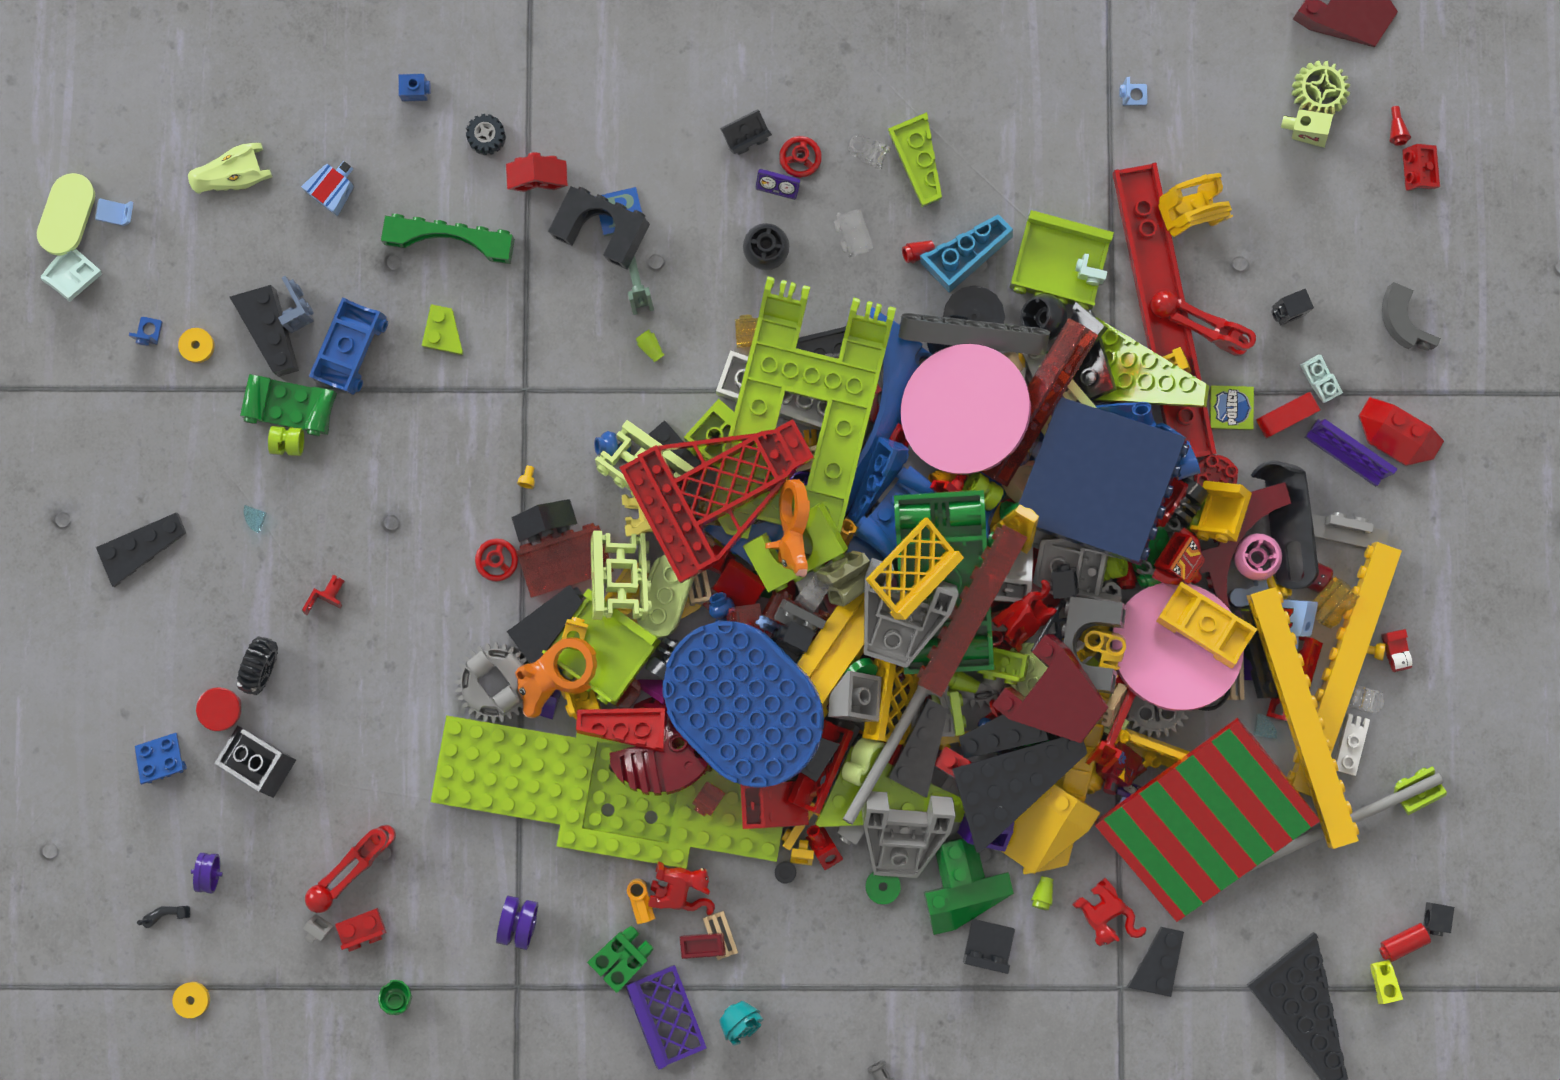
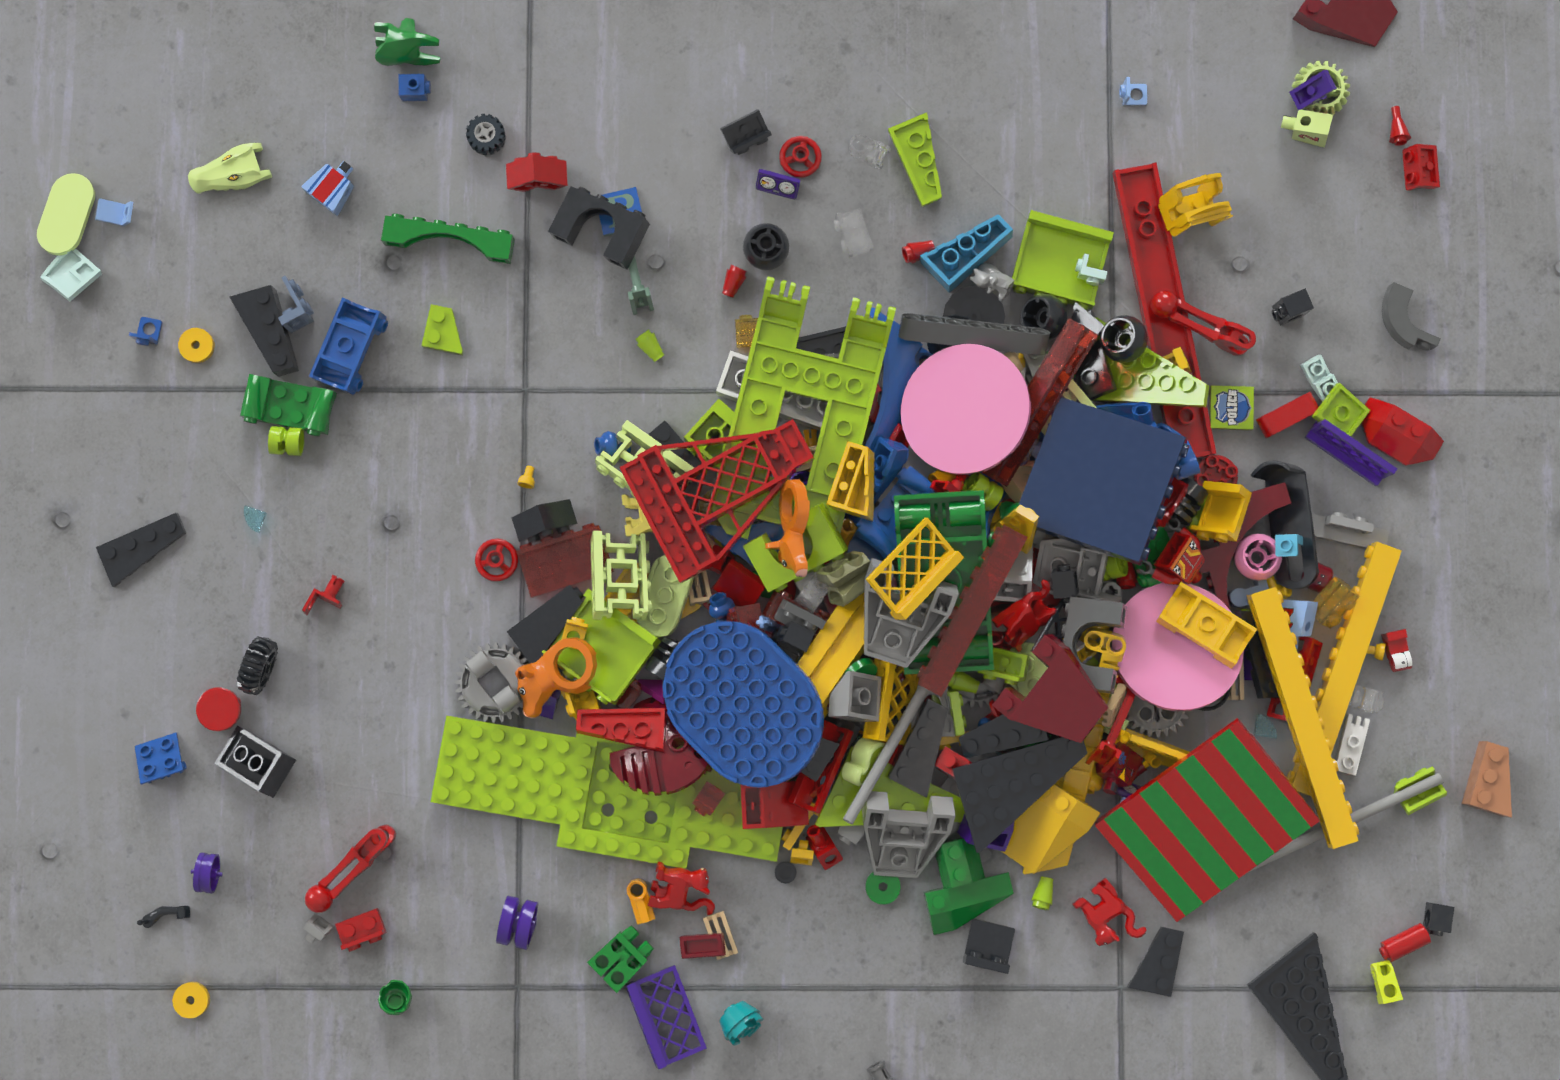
none -> green piece [374,18,441,66]
none -> red cone [722,265,747,298]
none -> yellow wedge [826,441,874,521]
none -> light grey animal [970,263,1015,302]
none -> black wheel [1100,315,1148,363]
none -> medium azure bracket [1275,534,1303,557]
none -> dark purple slope [1289,70,1337,110]
none -> lime tile [1312,383,1370,436]
none -> nougat wedge [1462,741,1512,818]

